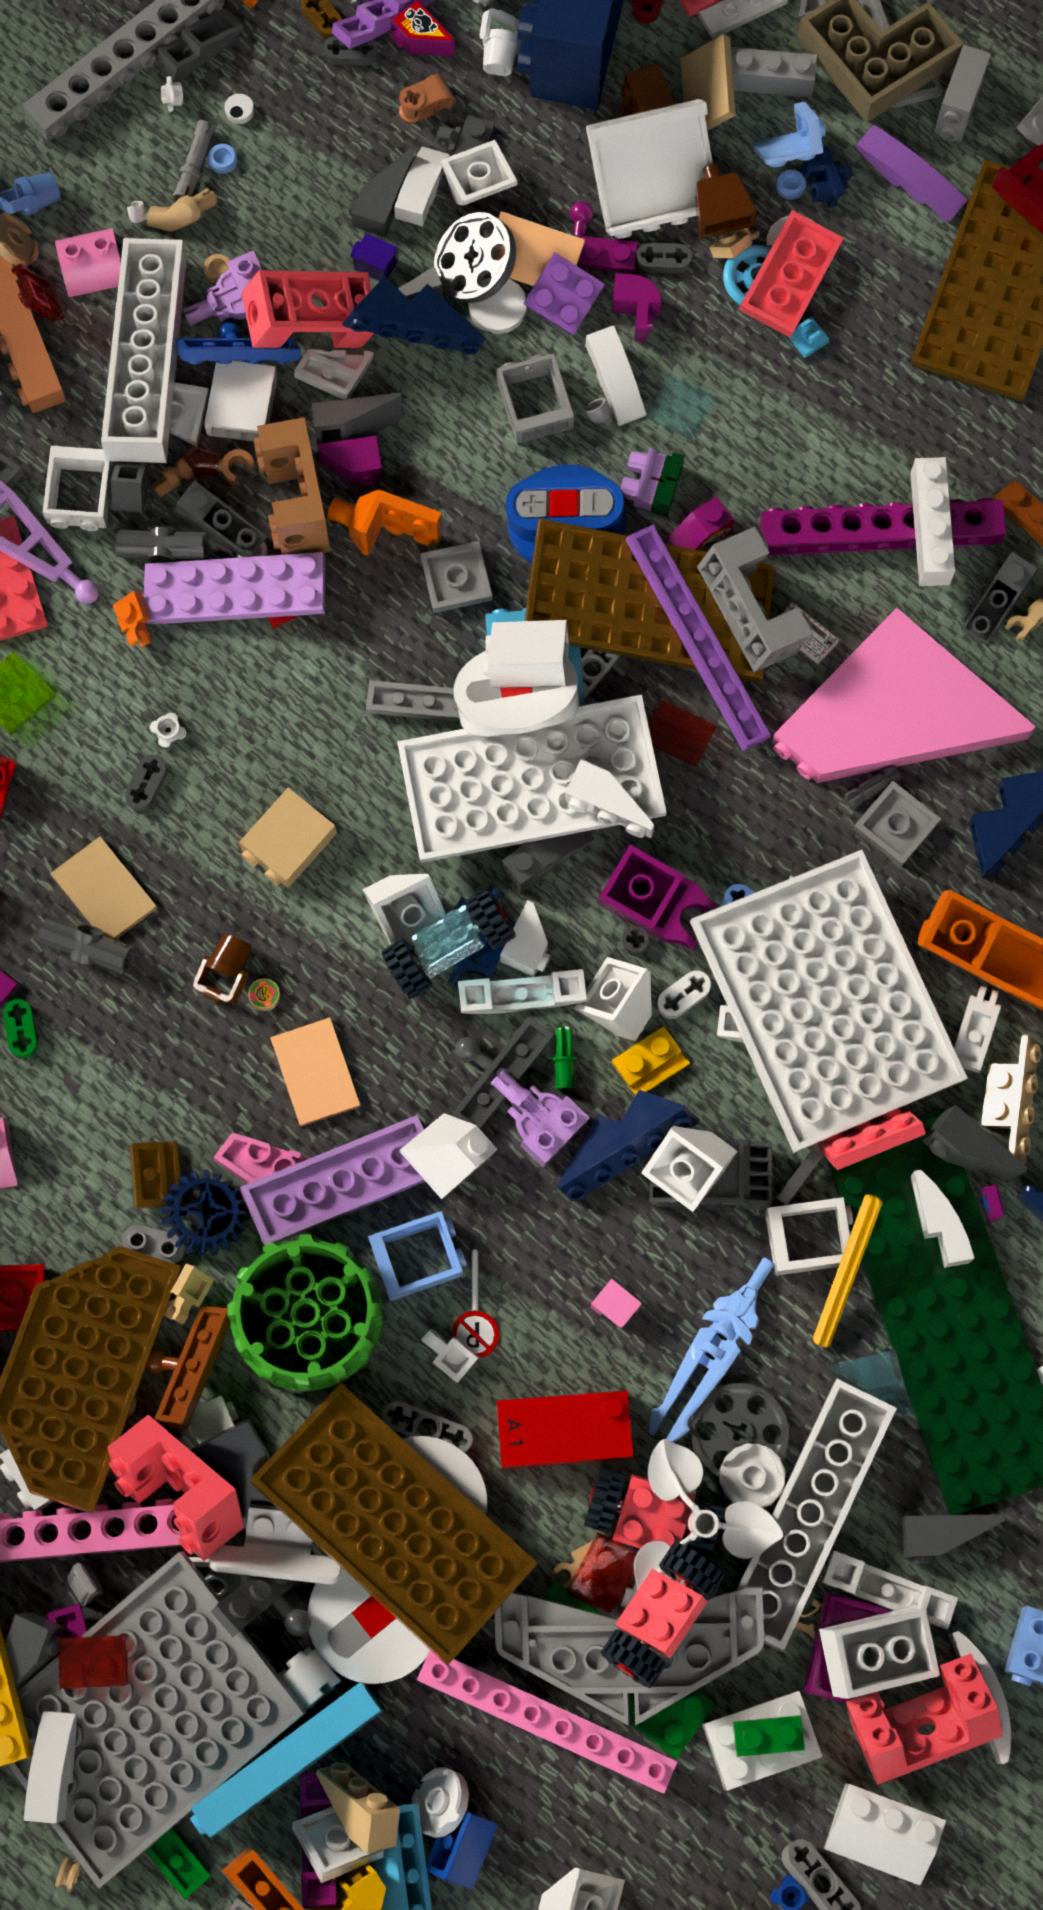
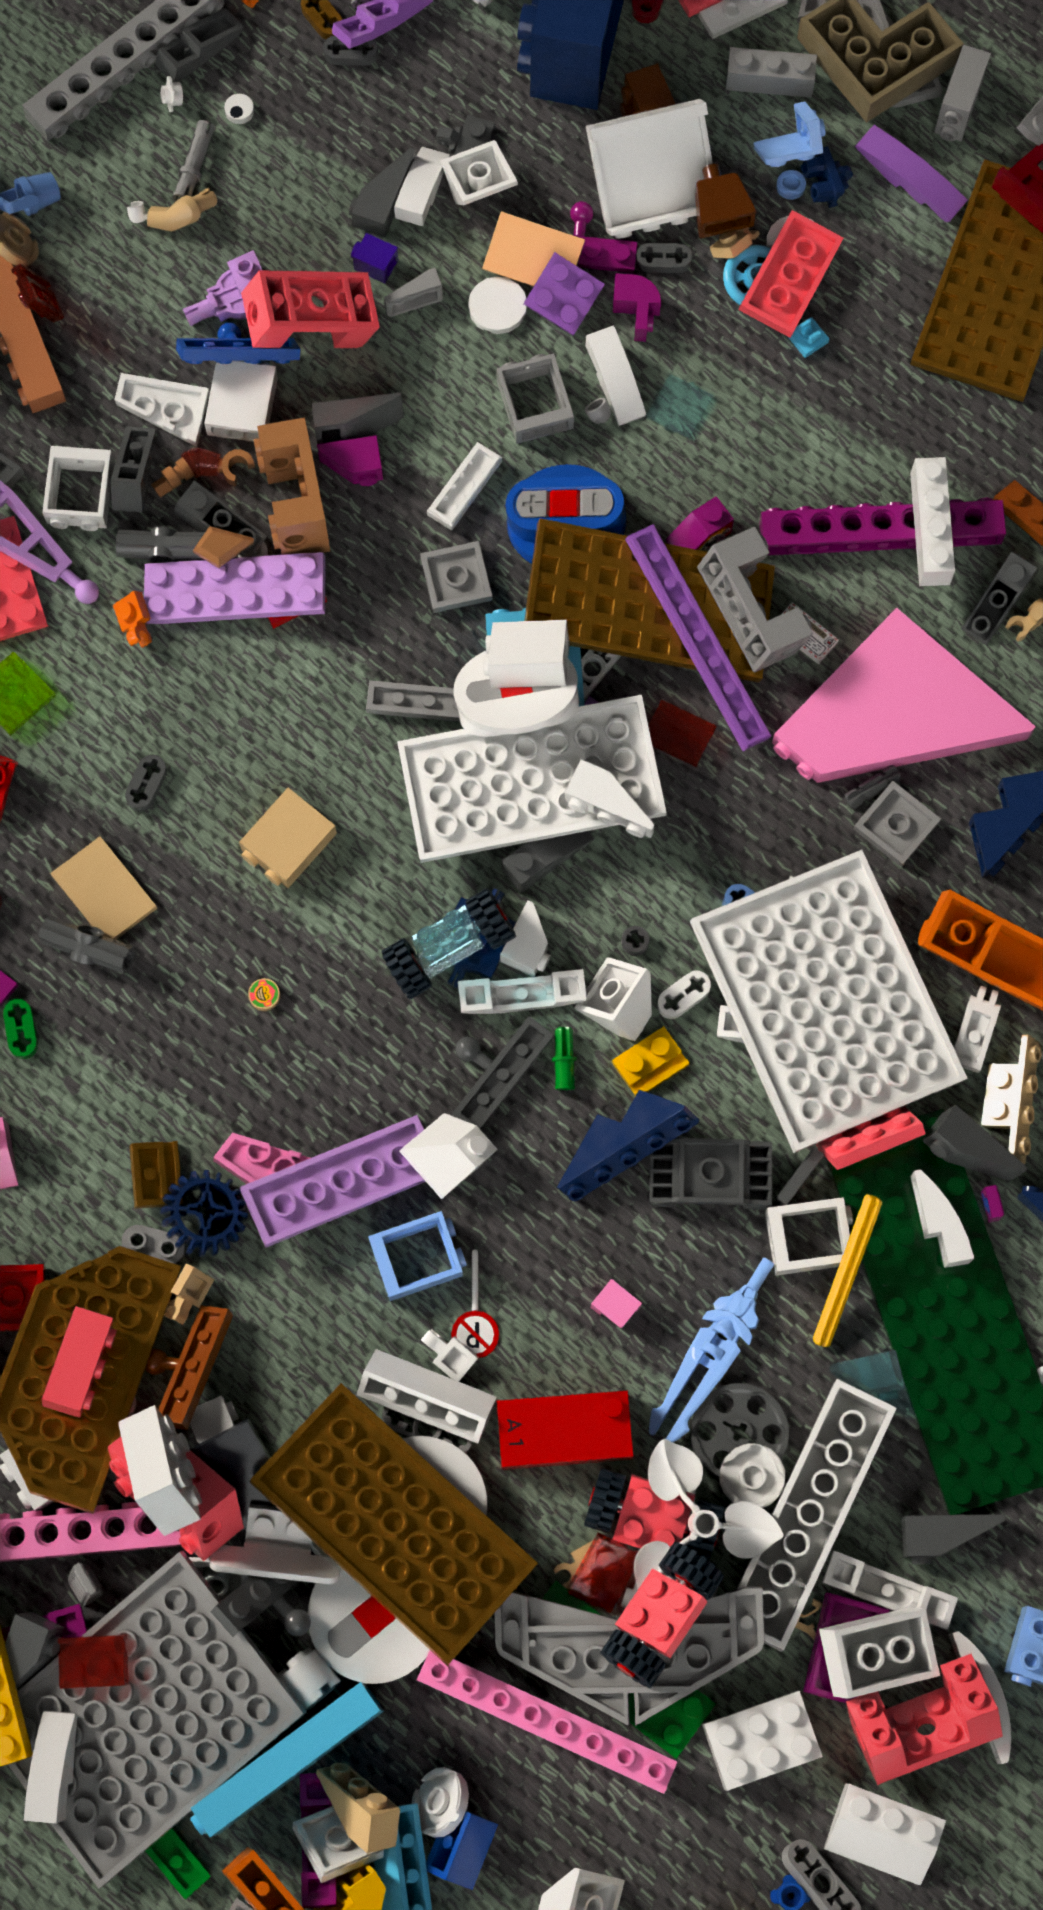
bright pink brick [55,228,121,297] -> none
tan bush [55,1857,82,1892] -> none
white brick [101,238,187,463] -> none
white plate [150,713,186,748] -> none
reddish brown piece [193,933,252,1004] -> none
tan tile [203,254,230,284] -> none
light blue tile [208,144,238,174] -> none
bright green wheel [227,1234,384,1395] -> none
light nougat tile [270,1017,361,1127] -> none
white wing [294,349,373,400] -> none
orange plate [327,490,443,556] -> none
dark blue slope [342,276,486,355] -> none
white slope [363,874,449,946] -> none
slope [391,0,455,57] -> none
nougat piece [399,74,456,123] -> none
wedge [434,212,516,303] -> none
white piece [480,8,522,76] -> none
lavender brick [490,1069,590,1167] -> none
magenta brick [596,844,719,951] -> none
hips [620,447,684,517] -> none
white slope [641,1126,738,1212] -> none
tan tile [680,34,736,131] -> none
green plate [733,1715,805,1757] -> none
none -> coral brick [42,1306,117,1418]
none -> white brick [118,1405,202,1536]
none -> medium nougat piece [193,526,254,569]
none -> white brick [357,1349,497,1444]
none -> white plate [427,442,502,531]

